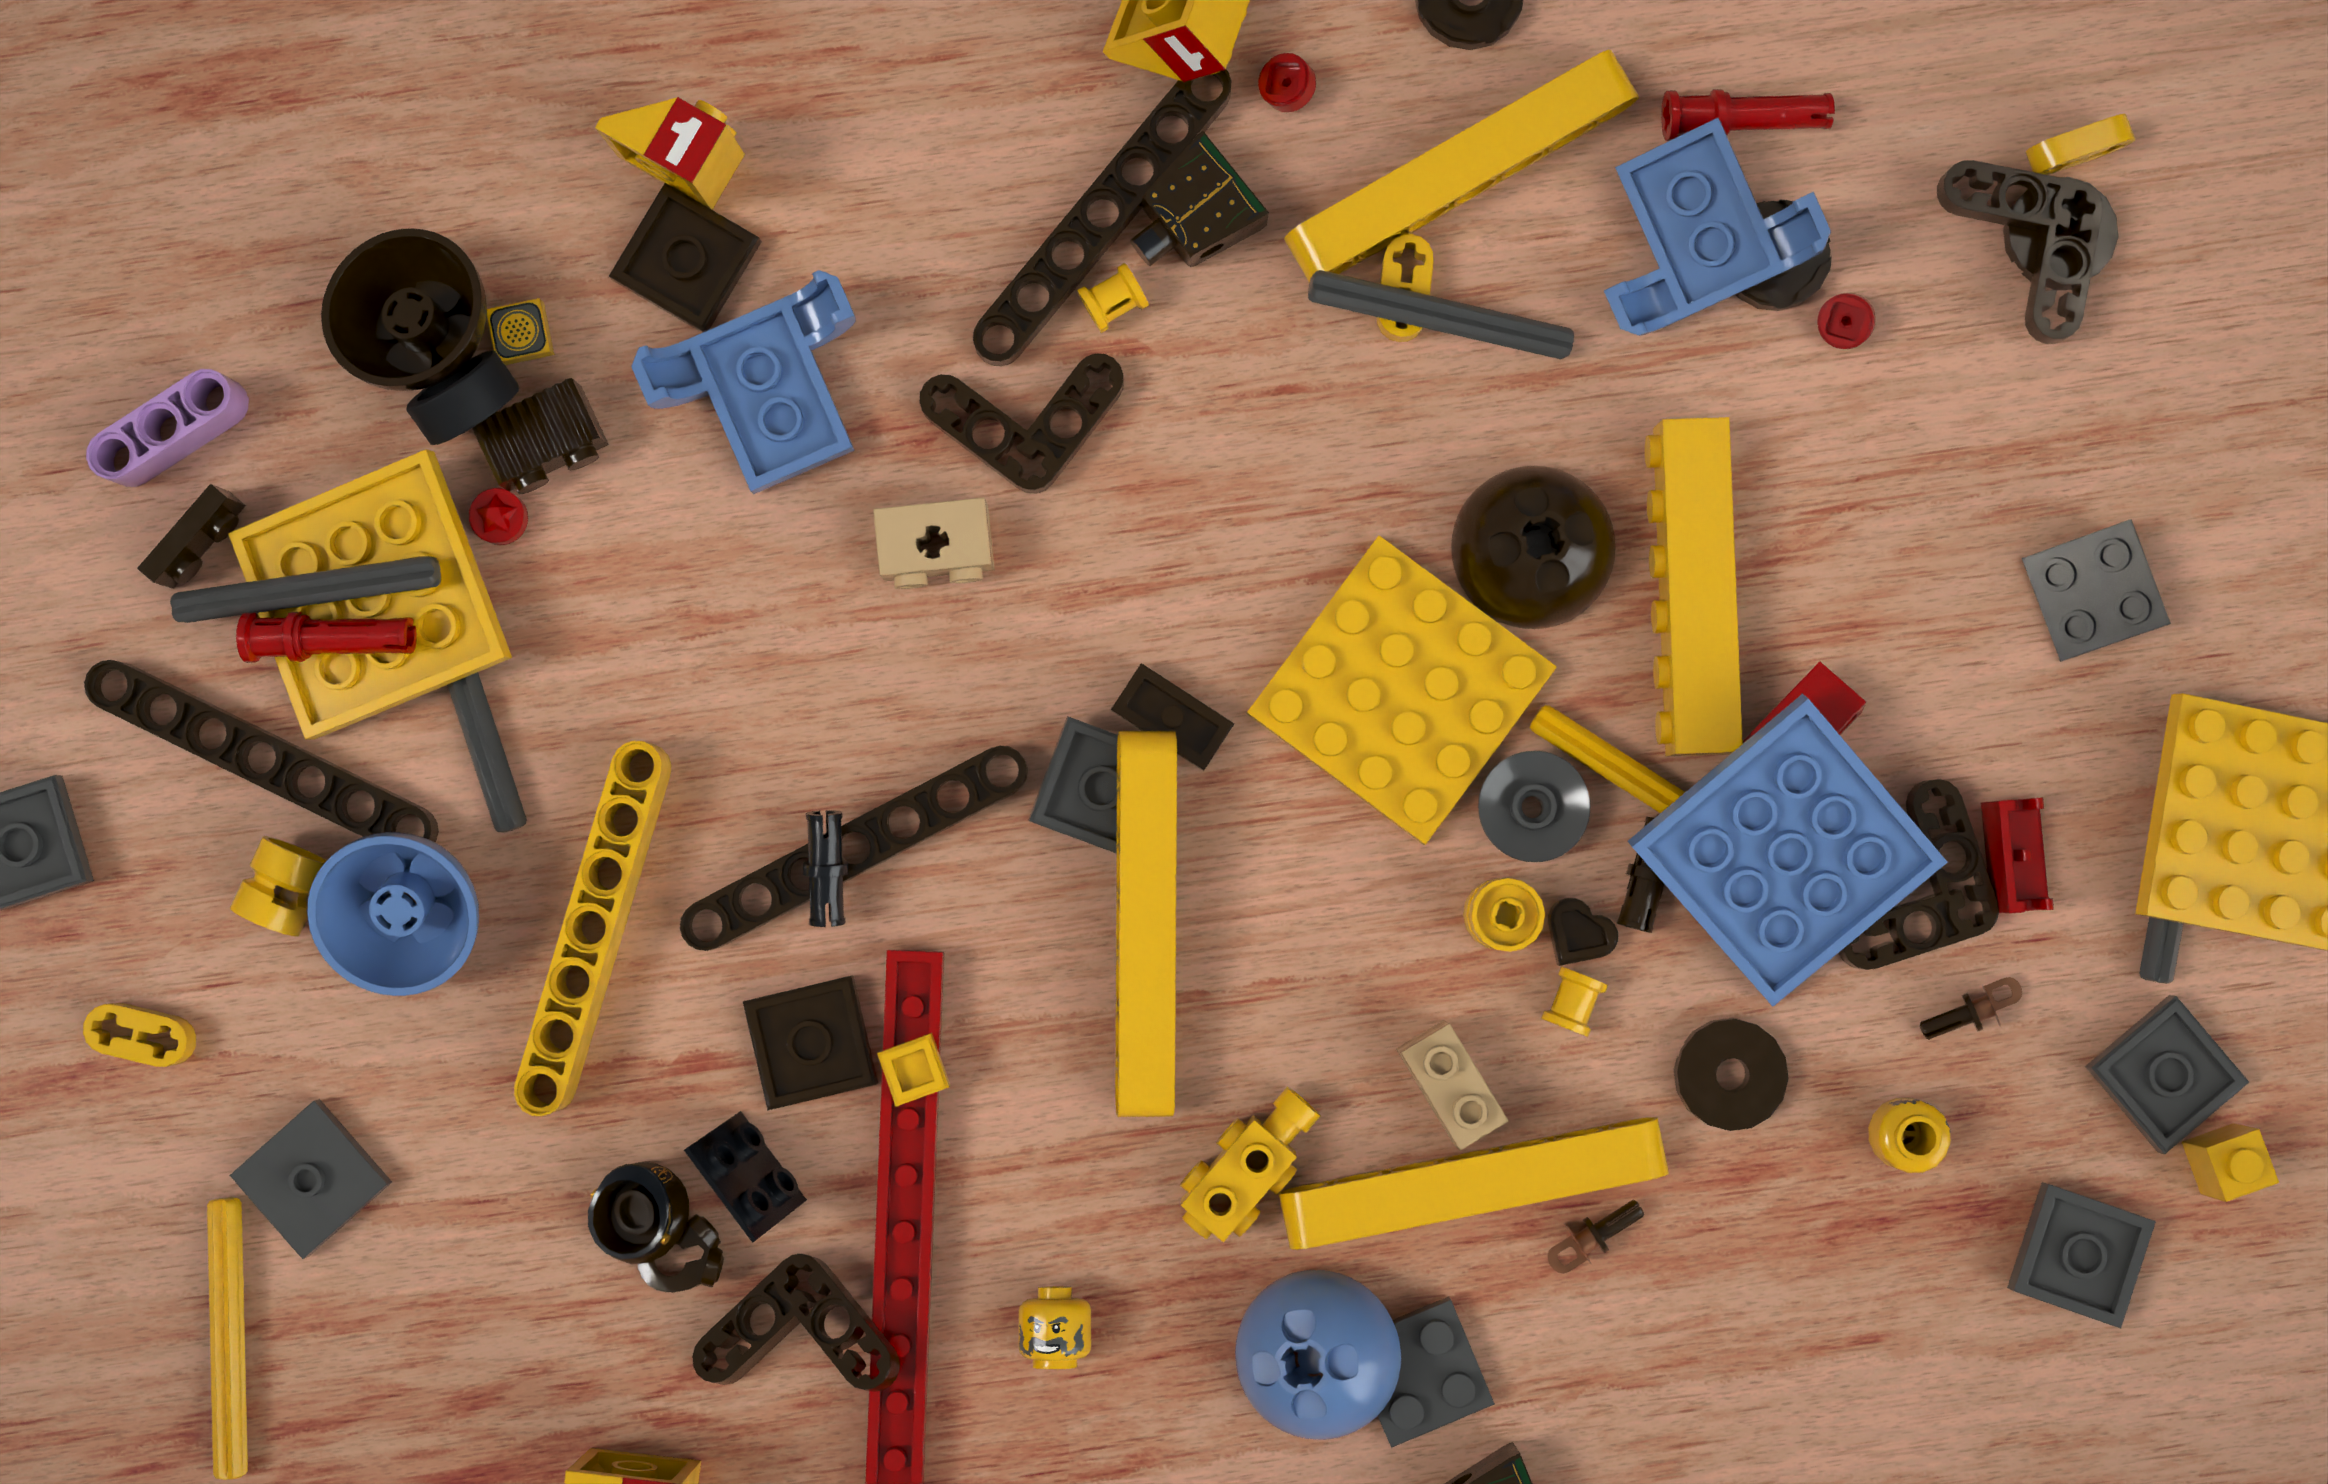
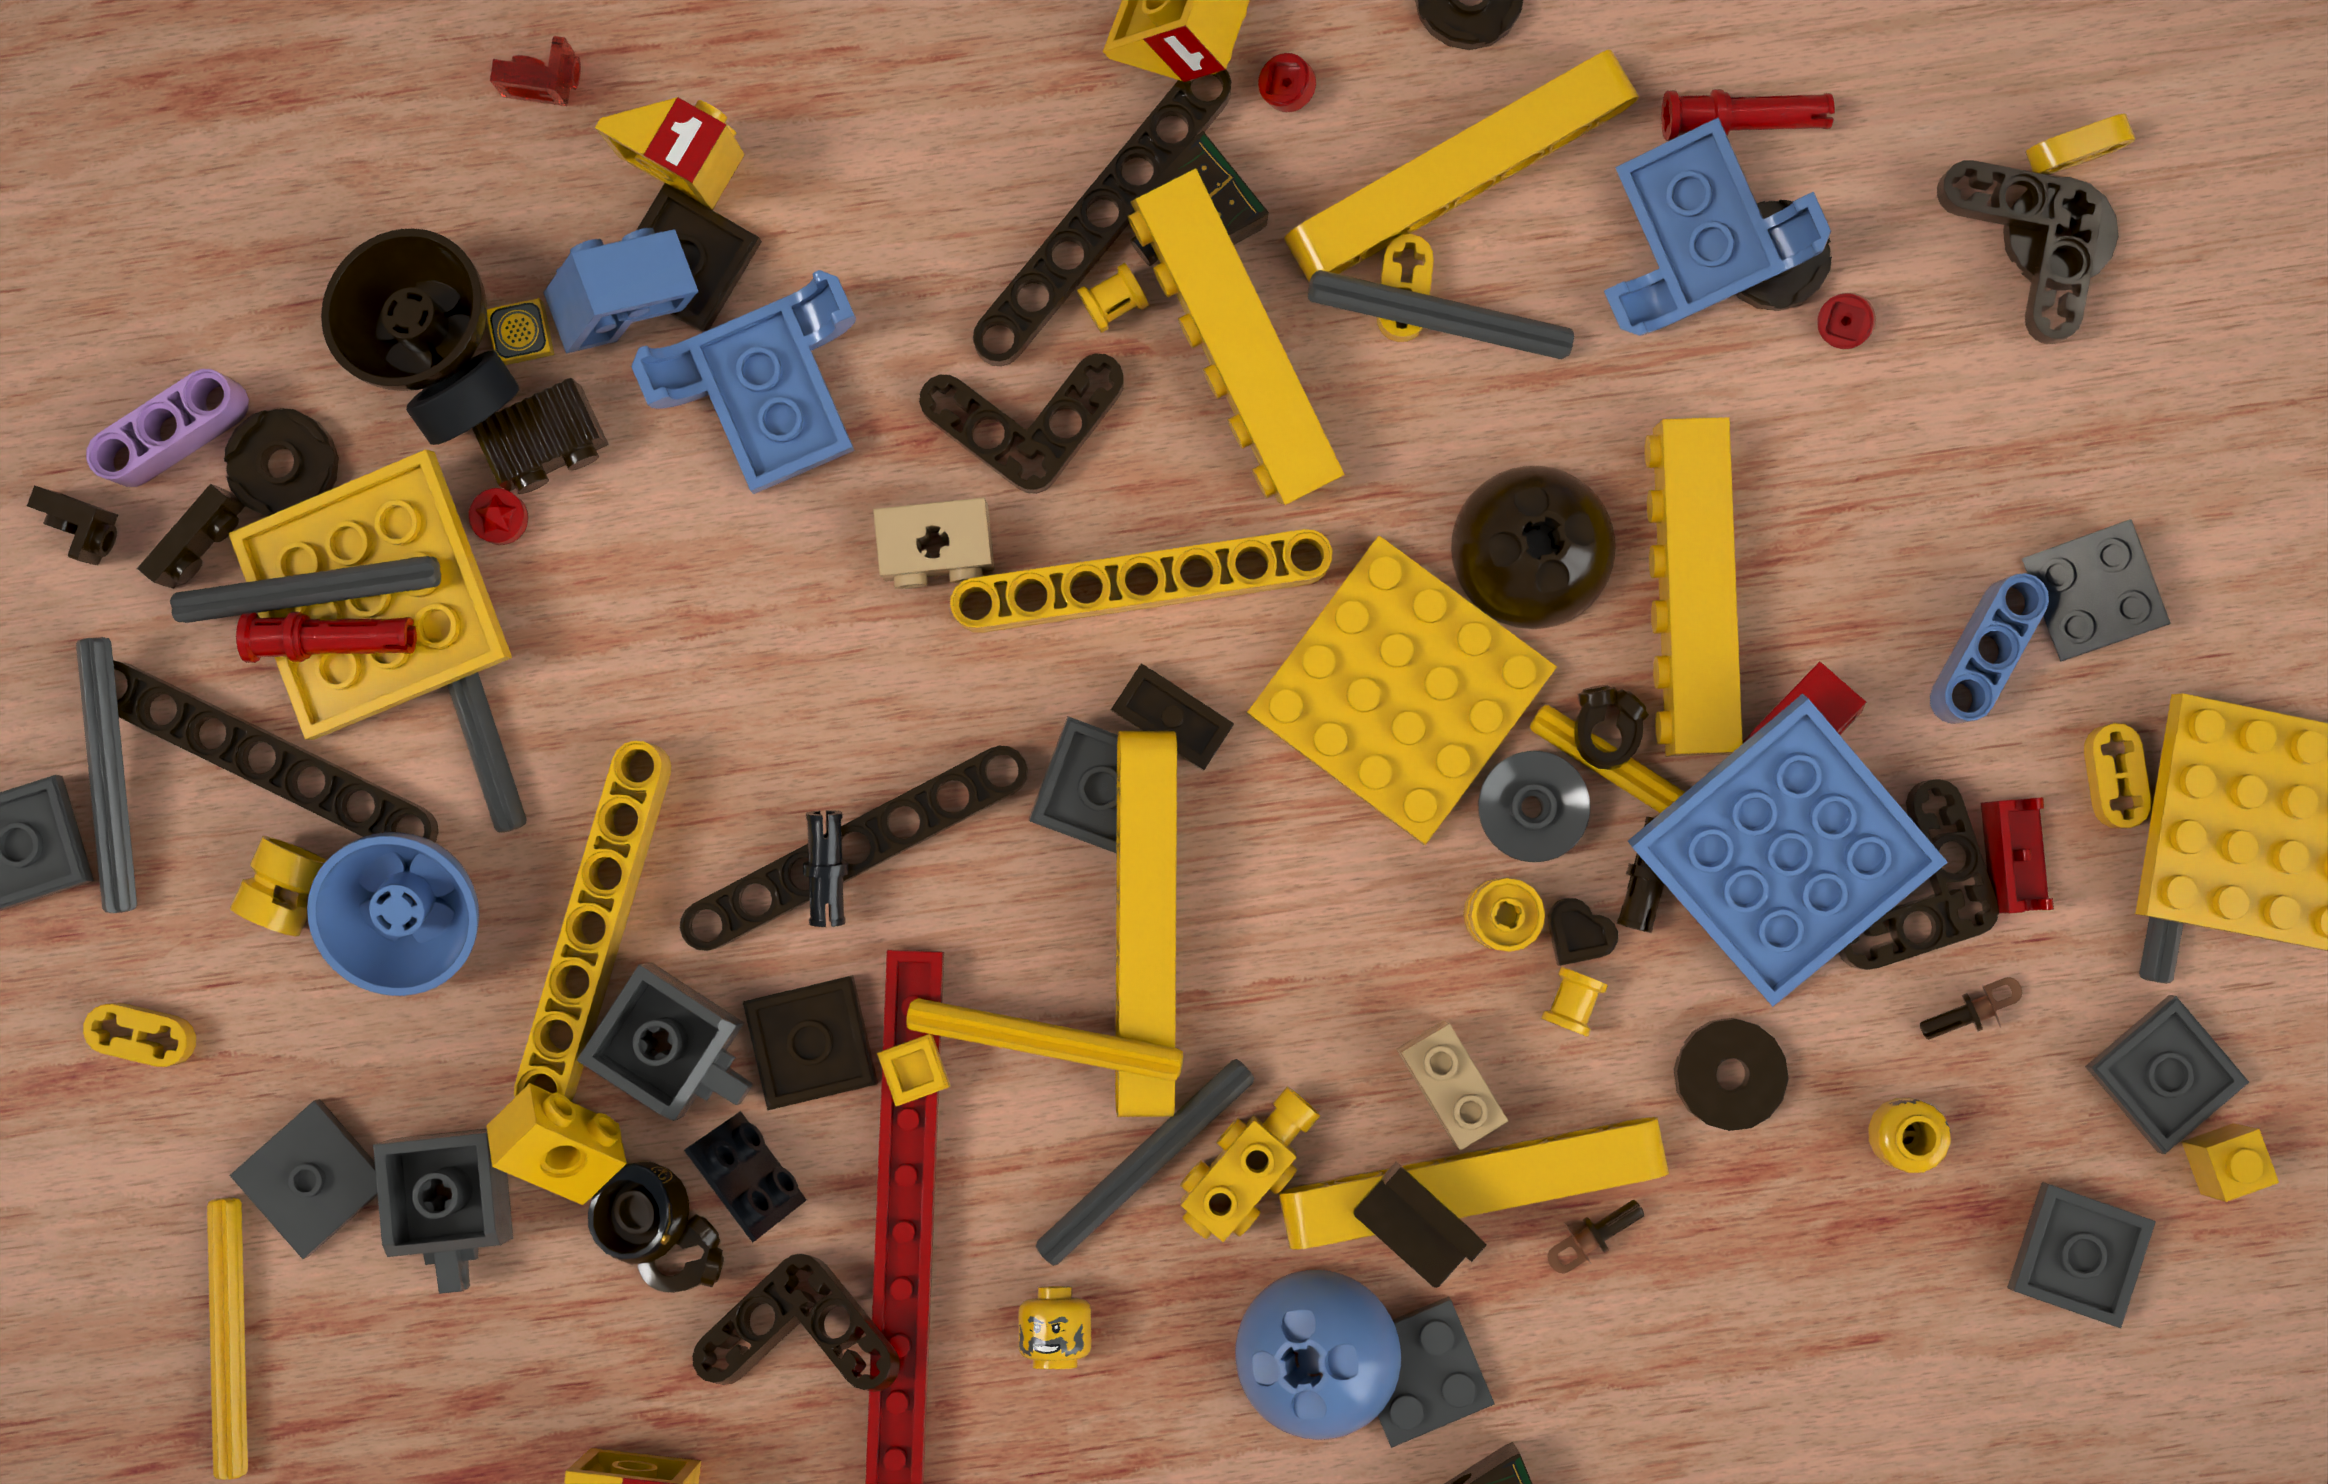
none -> dark brown bracket [27,485,118,565]
none -> dark grey axle [76,637,137,913]
none -> dark brown tile [224,408,339,516]
none -> dark grey hinge [373,1129,513,1294]
none -> yellow brick [486,1083,627,1205]
none -> clear red bracket [490,36,581,106]
none -> medium blue brick [543,228,698,354]
none -> dark grey hinge [577,962,753,1121]
none -> yellow axle [906,998,1183,1081]
none -> yellow beam [950,529,1333,633]
none -> dark grey axle [1036,1059,1254,1266]
none -> yellow brick [1128,168,1345,505]
none -> dark brown panel [1353,1162,1487,1288]
none -> dark brown piece [1574,685,1649,770]
none -> medium blue beam [1930,573,2049,724]
none -> yellow beam [2084,723,2151,829]

